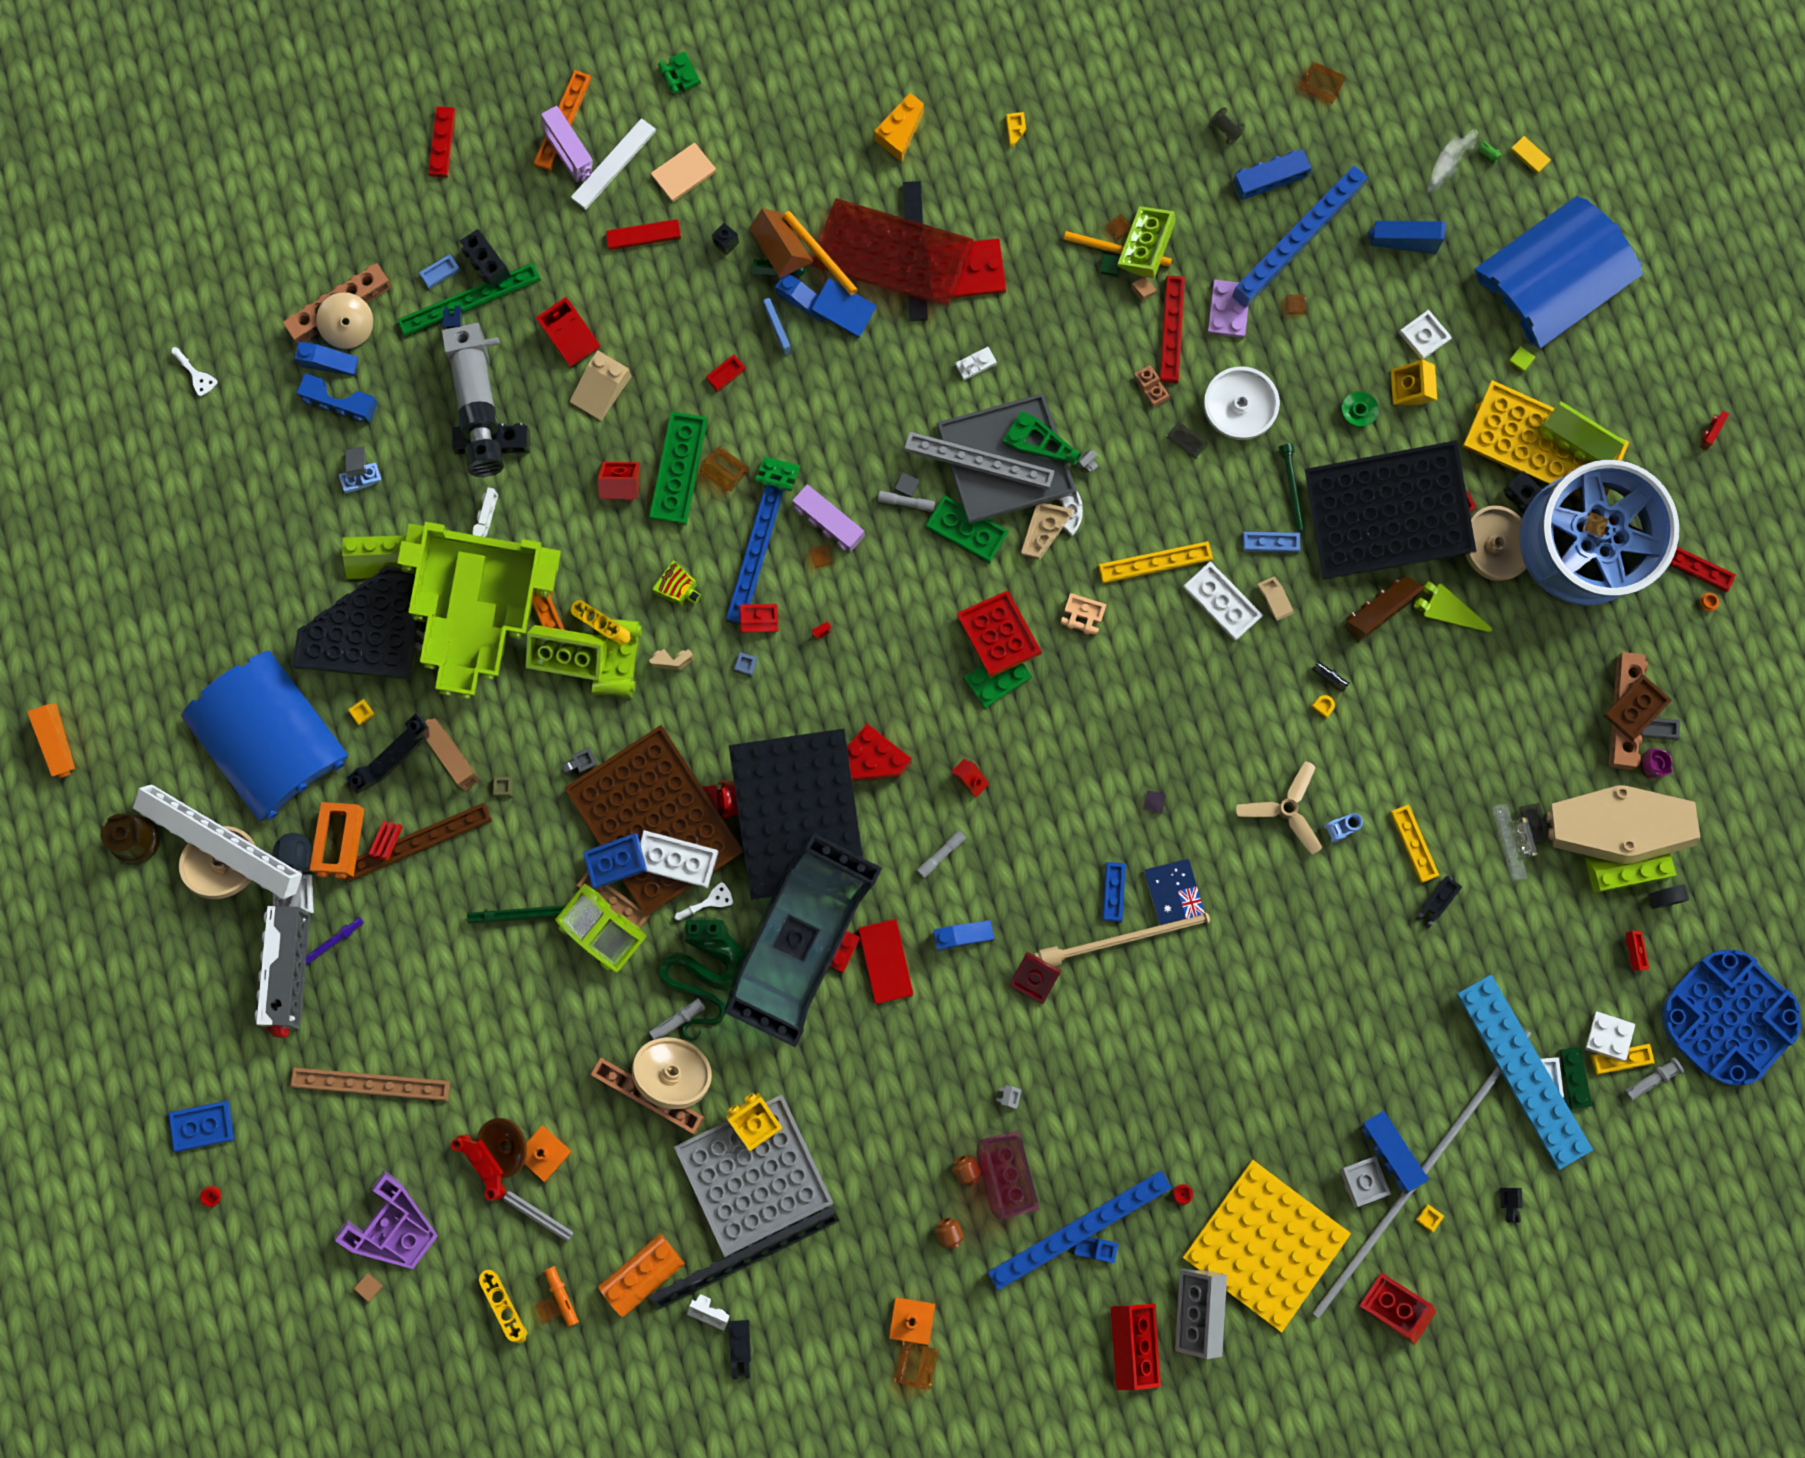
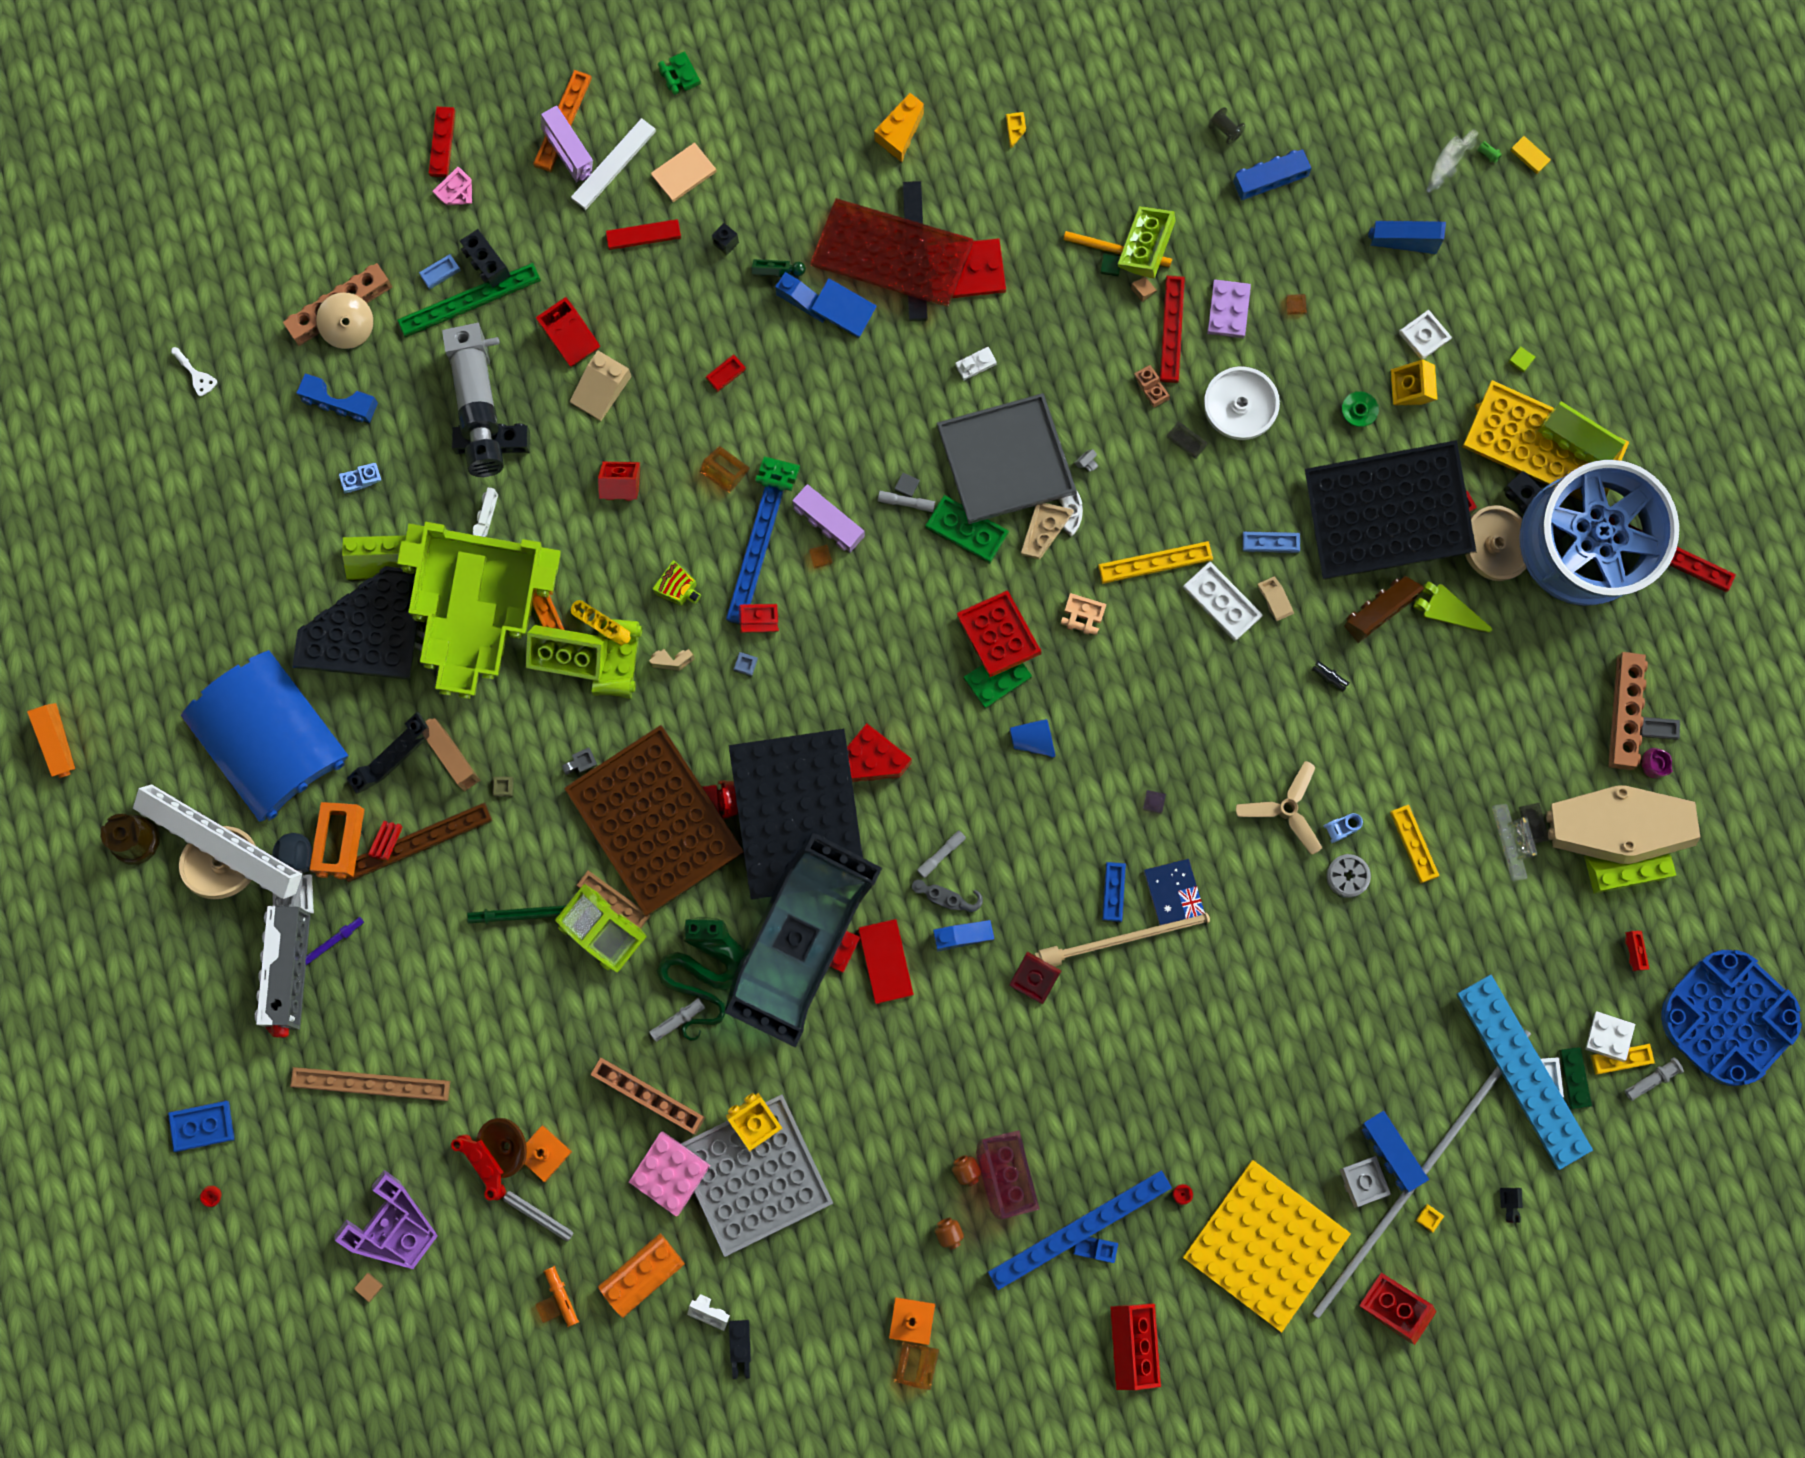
blue slope [295,342,358,376] -> none
dark grey tile [346,446,366,477] -> none
yellow tile [348,699,375,726] -> none
dark blue hinge [441,306,463,330] -> none
yellow beam [479,1270,528,1344] -> none
blue tile [583,833,647,890] -> none
tan dish [632,1037,712,1109] -> none
white tile [640,830,719,888] -> none
green plate [649,411,708,525] -> none
black plate [650,1206,840,1310] -> none
white piece [674,883,733,921] -> none
dark orange slope [749,208,813,278] -> none
medium blue tile [763,298,791,355] -> none
light orange piece [783,211,857,295] -> none
red tile [811,621,832,641] -> none
light grey plate [905,432,1054,490] -> none
red brick [951,758,989,797] -> none
light grey tile [996,1085,1021,1109] -> none
green plate [1003,411,1081,466] -> none
clear orange tile [1106,214,1132,240] -> none
light grey slope [1175,1269,1227,1359] -> none
blue brick [1232,166,1368,308] -> none
dark green piece [1279,444,1304,532] -> none
clear orange tile [1300,61,1347,104] -> none
yellow tile [1311,695,1335,719] -> none
black hinge [1415,875,1462,929] -> none
blue panel [1474,196,1643,348] -> none
clear orange tile [1582,512,1609,538] -> none
reddish brown tile [1603,674,1672,742] -> none
black tyre [1648,885,1689,909] -> none
orange plate [1699,593,1719,612] -> none
red plate [1700,410,1729,450] -> none
none -> bright pink slope [432,167,472,205]
none -> bright pink plate [629,1132,711,1216]
none -> dark grey piece [912,880,983,912]
none -> blue slope [1009,719,1056,758]
none -> light grey wheel [1326,854,1371,898]

